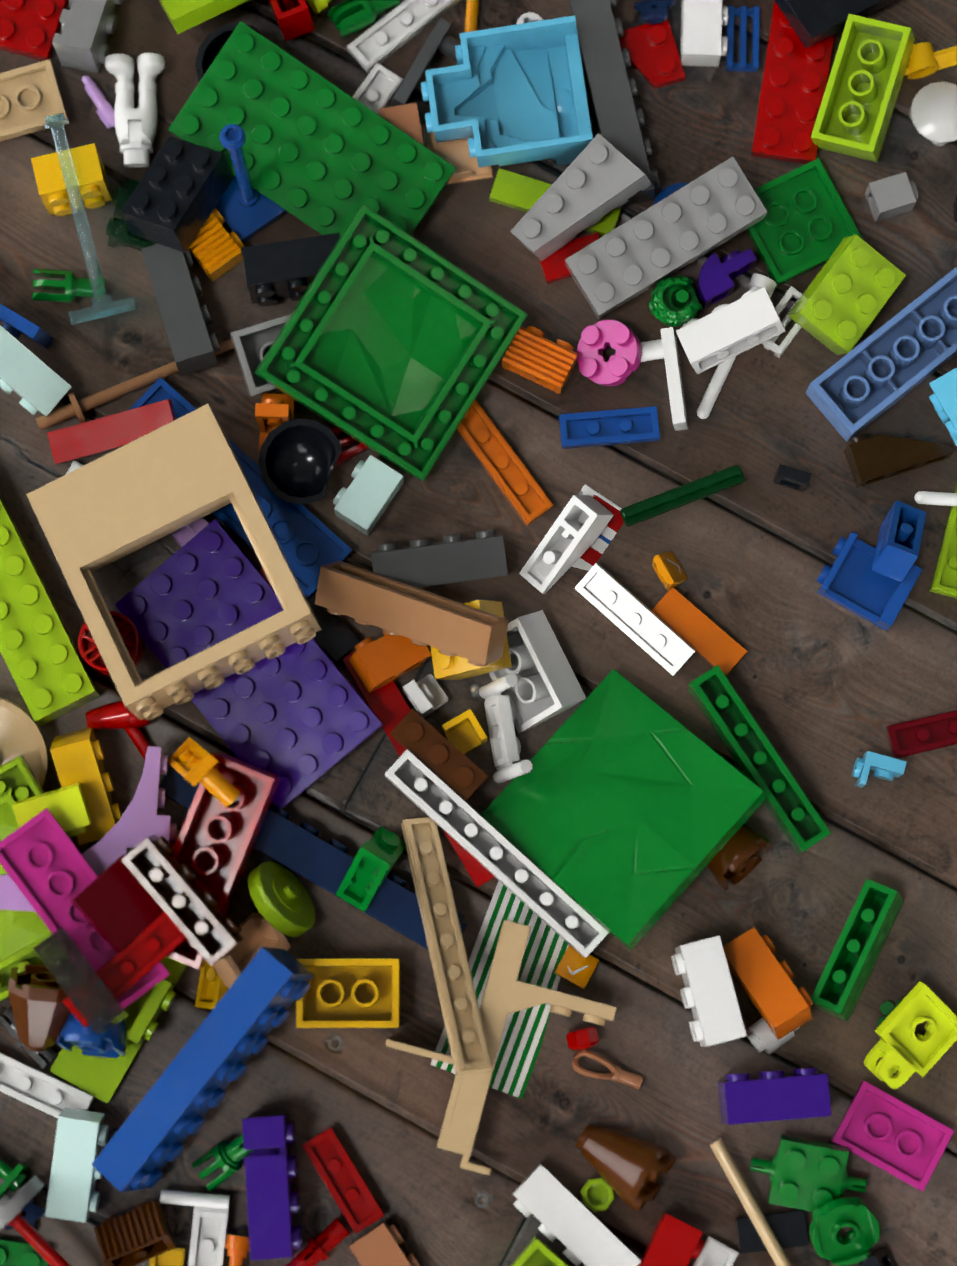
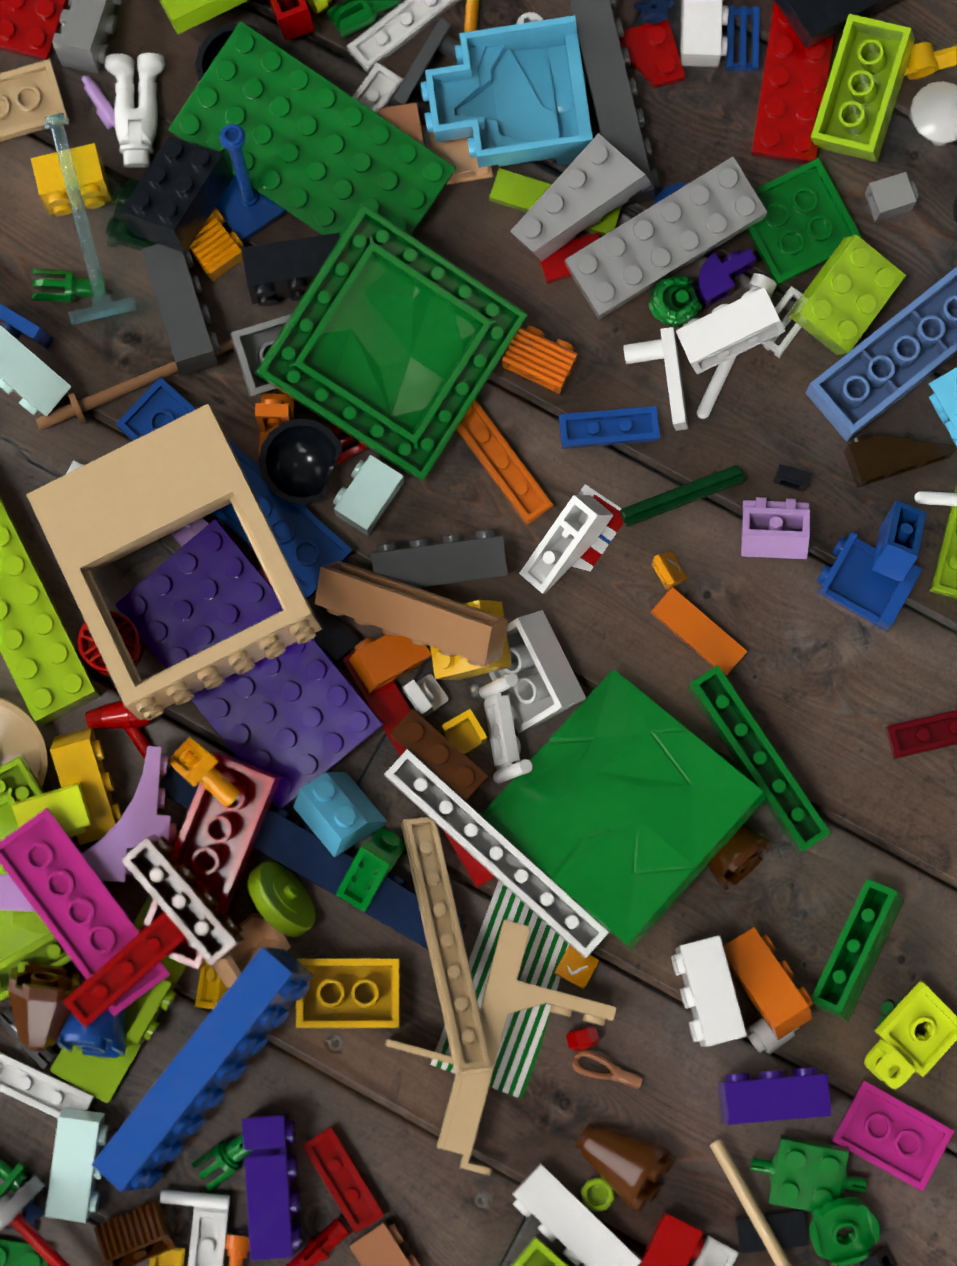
clear smoke arch [33,927,129,1036] -> none
red tile [47,399,176,465] -> none
dark red tile [71,855,164,953] -> none
white plate [575,563,696,676] -> none
dark pink plate [577,320,642,387] -> none
medium azure bracket [852,751,907,788] -> none
none -> medium azure slope [293,772,387,858]
none -> lavender brick [741,497,810,559]

